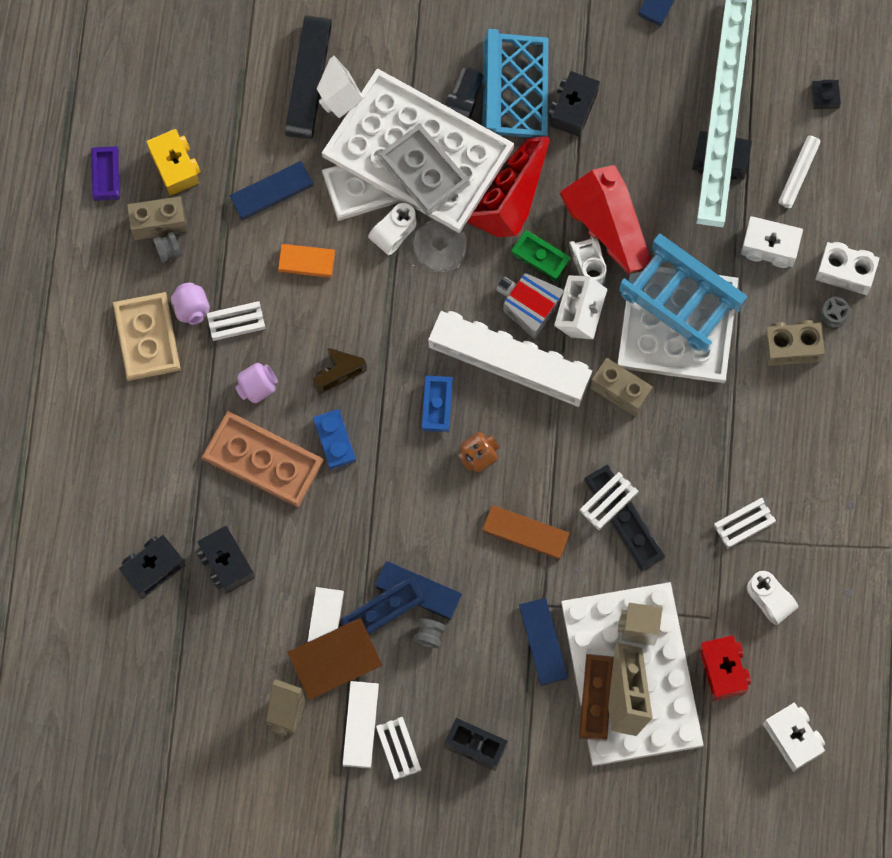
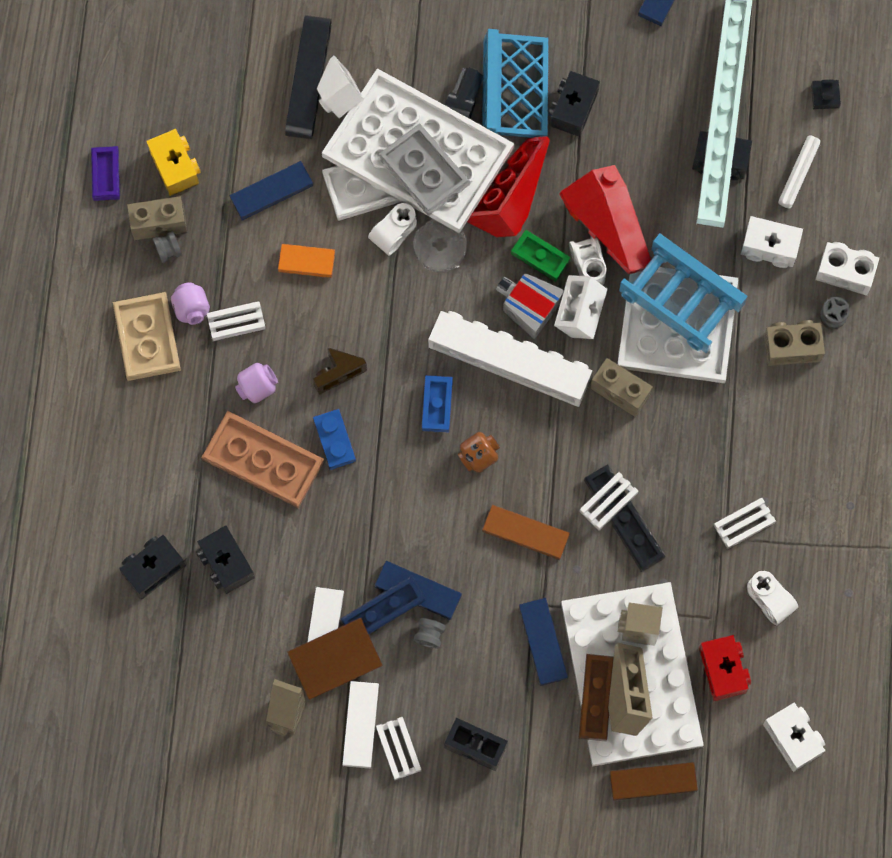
none -> reddish brown tile [610,762,698,801]

